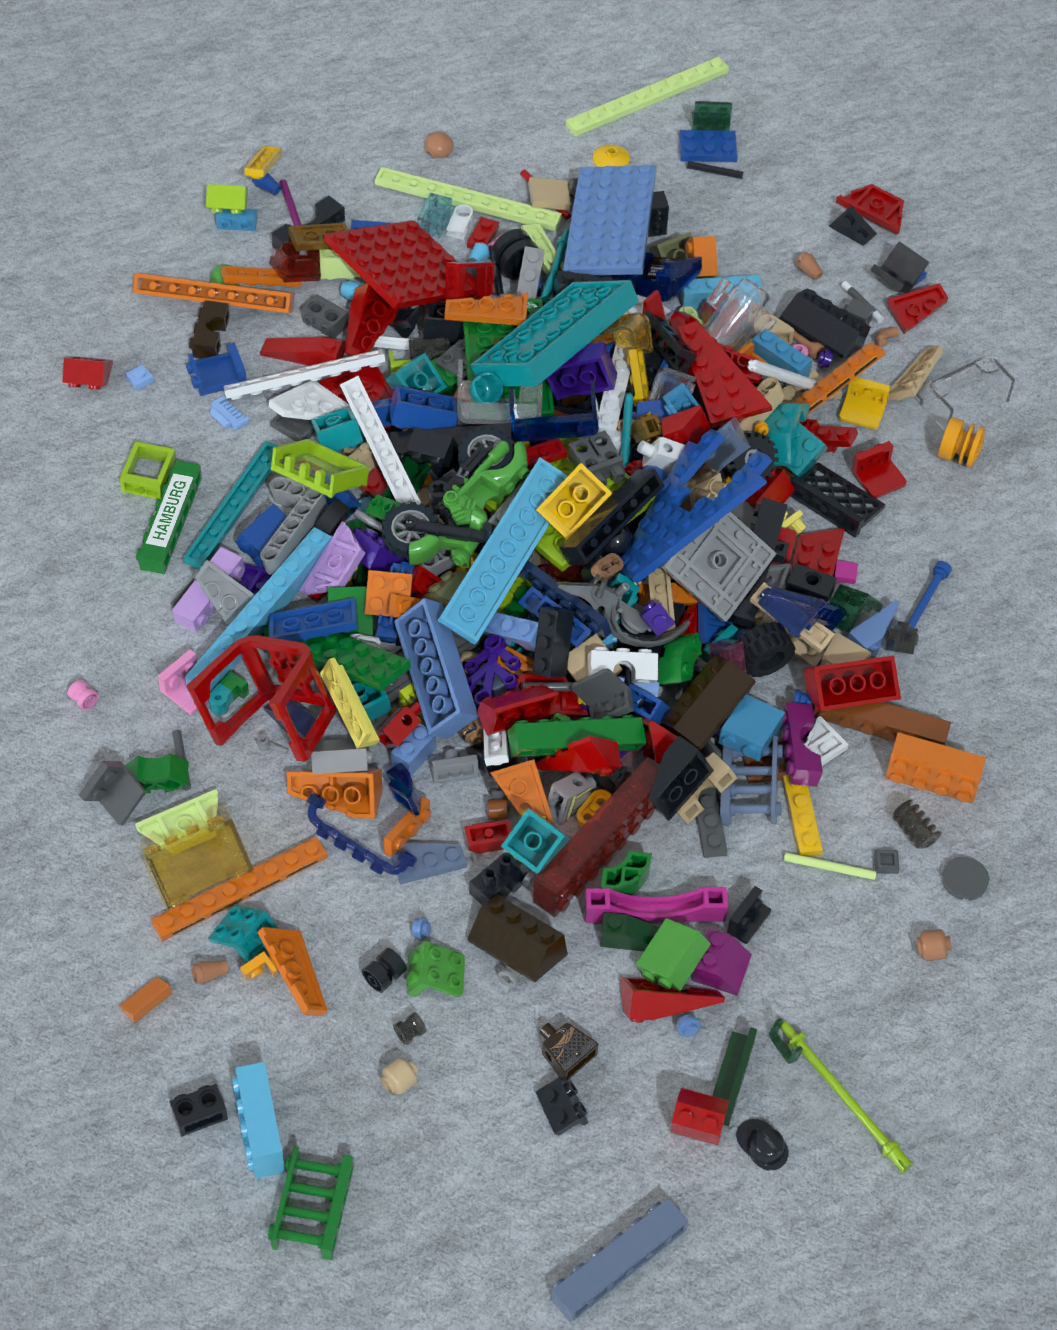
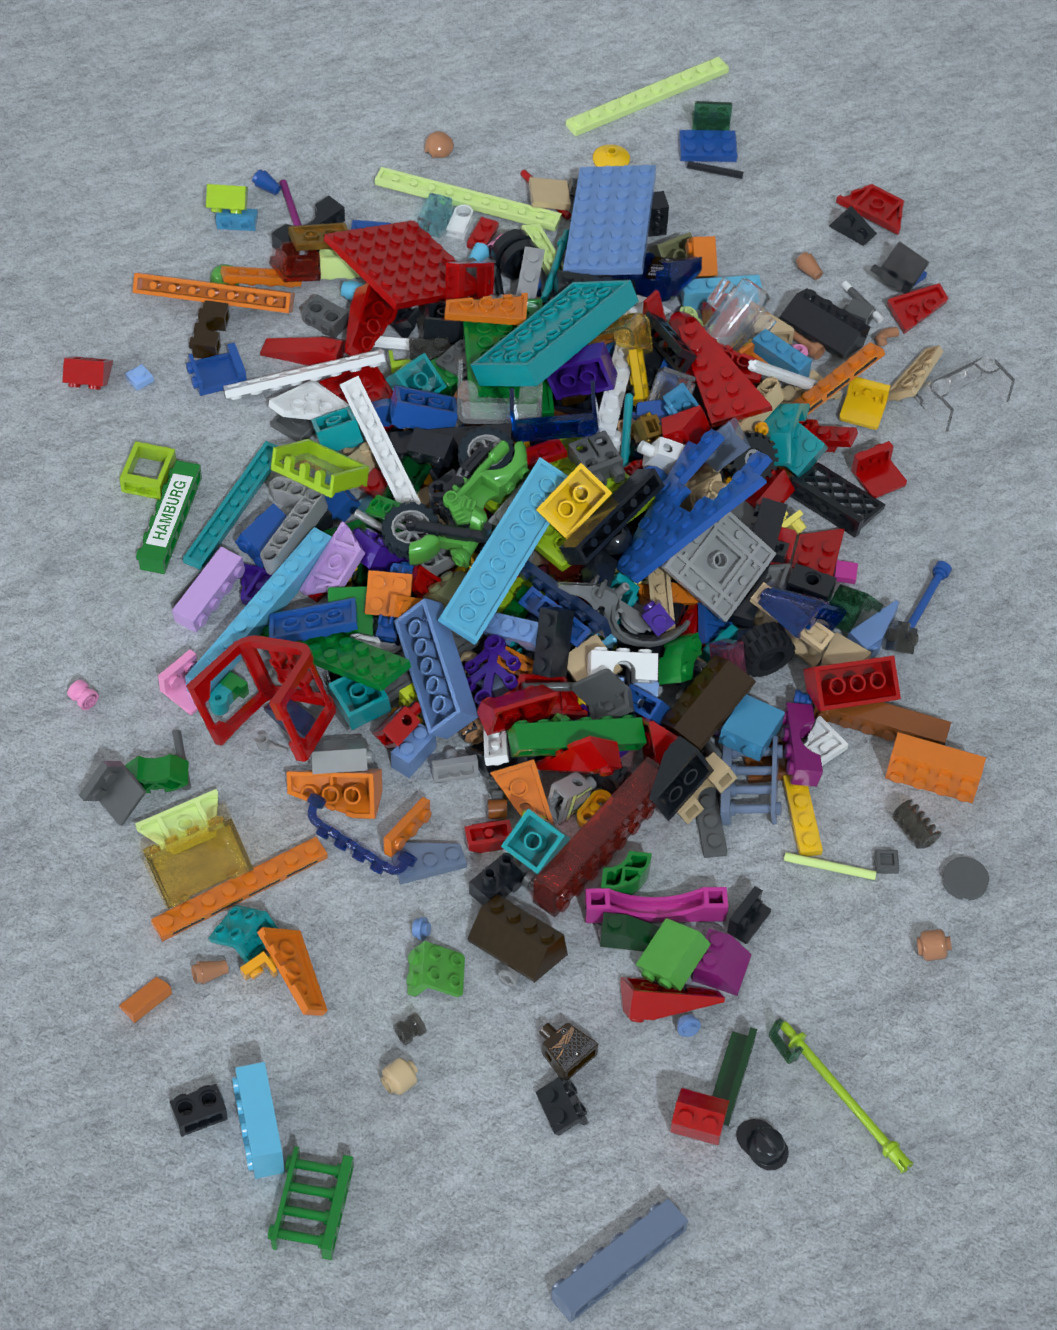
light grey wing [193,560,255,626] -> none
light blue piece [210,396,249,430] -> none
yellow plate [245,146,282,179] -> none
black tyre [315,499,351,536] -> none
light yellow fence [320,658,380,749] -> none
black wheel [362,948,407,993] -> none
clear blue slope [386,762,421,817] -> none
teal hair [470,372,504,405] -> none
medium nougat beam [591,553,624,582] -> none
dark purple plate [817,348,833,368] -> none
light orange wheel [938,417,986,468] -> none

